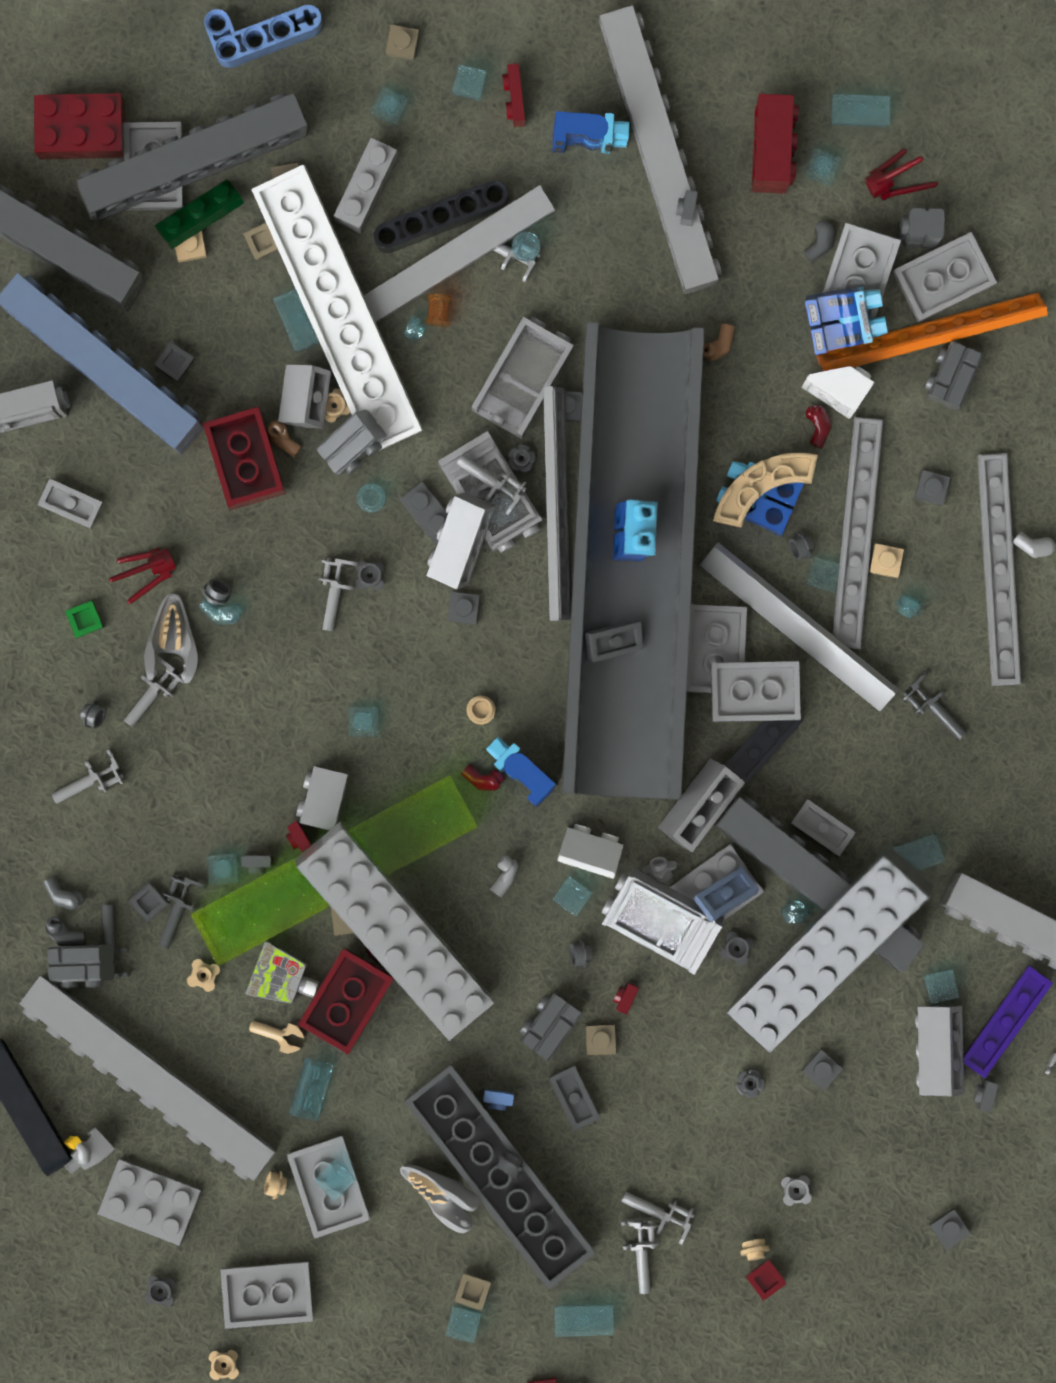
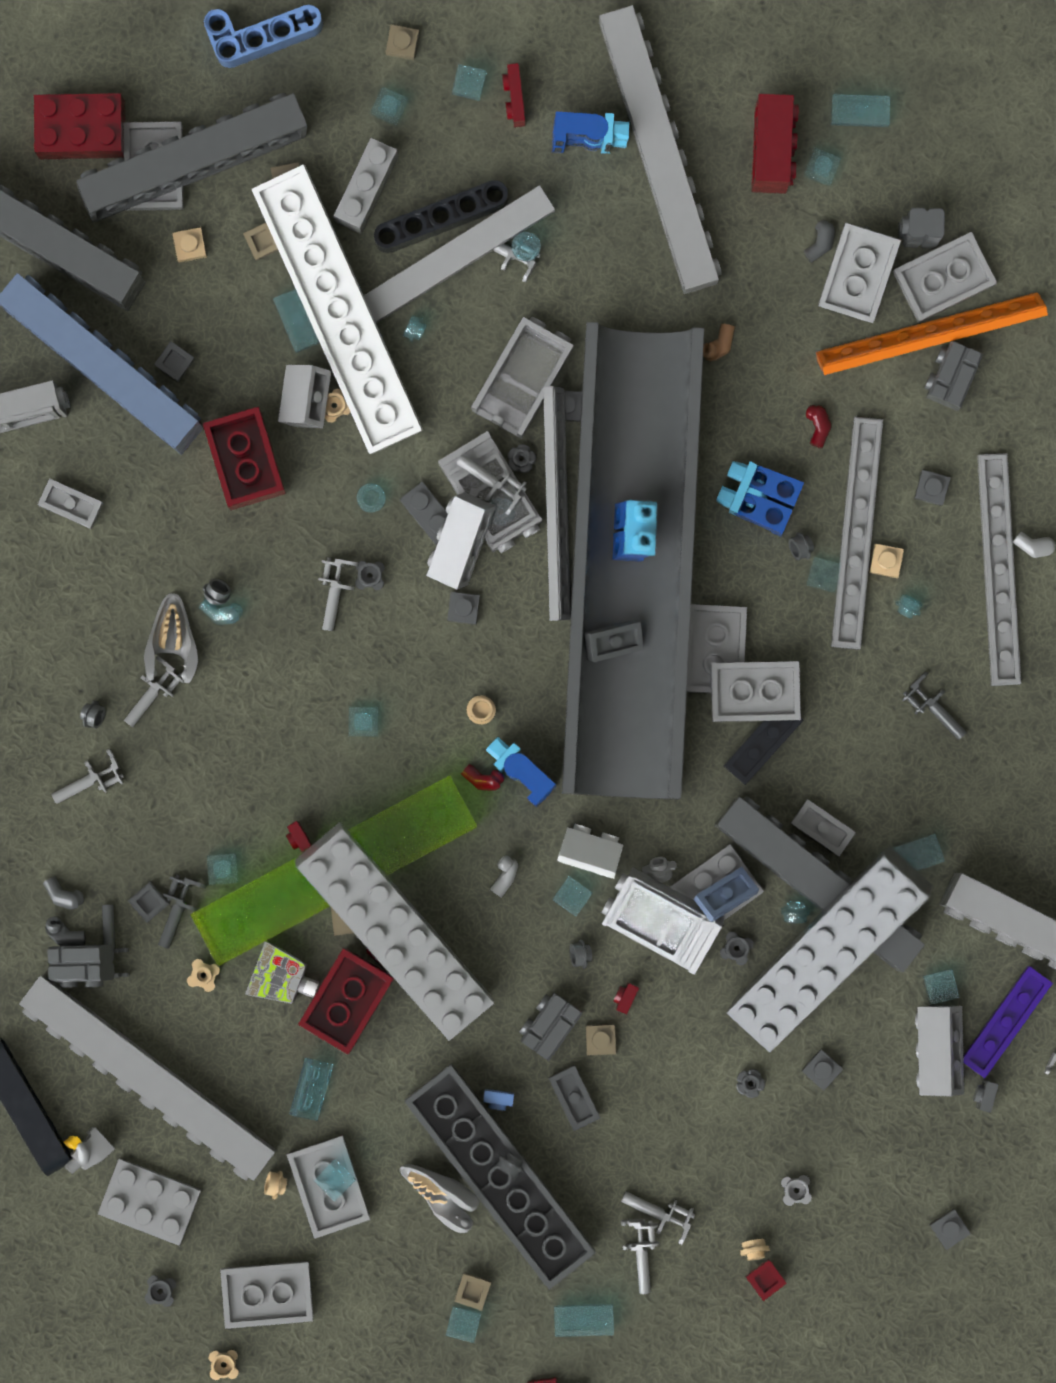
green tile [65,600,104,638] -> none
dark red plant [109,548,176,604] -> none
dark green plate [155,179,244,249] -> none
dark grey plate [241,856,273,873] -> none
tan bar [249,1021,305,1054] -> none
medium nougat arm [267,420,302,458] -> none
light grey brick [296,766,349,830] -> none
brick [317,410,387,475] -> none
clear orange bush [424,294,452,327] -> none
light grey brick [658,758,745,852] -> none
dark grey plate [676,190,698,226] -> none
light grey tile [700,542,899,711] -> none
tan tile [713,453,818,528] -> none
white slope [801,366,874,419] -> none
hips [805,286,888,355] -> none
dark red plant [864,149,938,201] -> none

